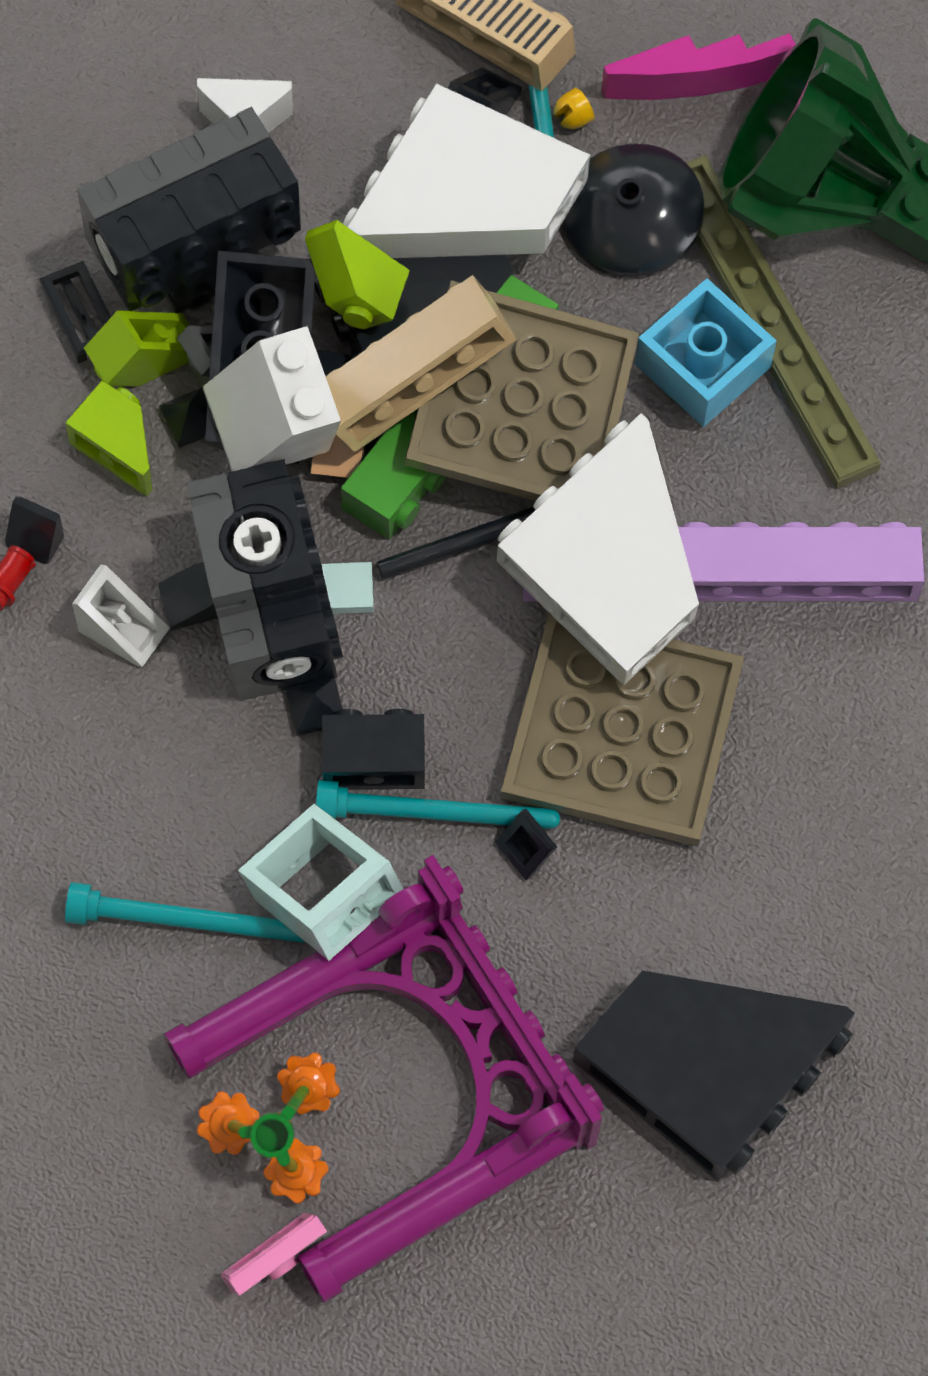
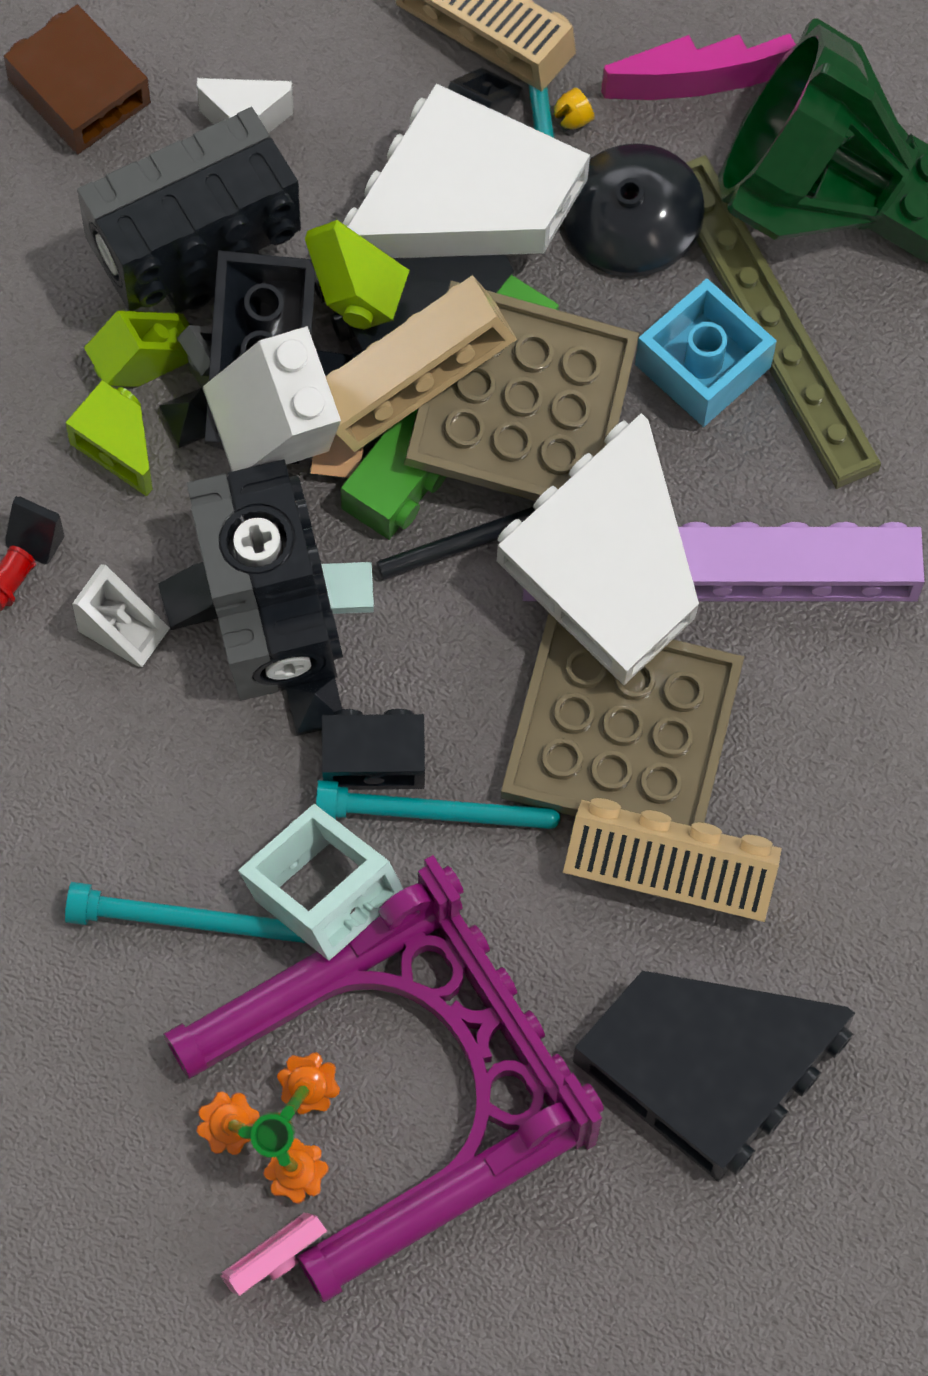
black tile [39,261,111,364] -> none
black slope [495,809,558,880] -> none
none -> reddish brown brick [3,4,151,155]
none -> tan brick [563,798,782,922]

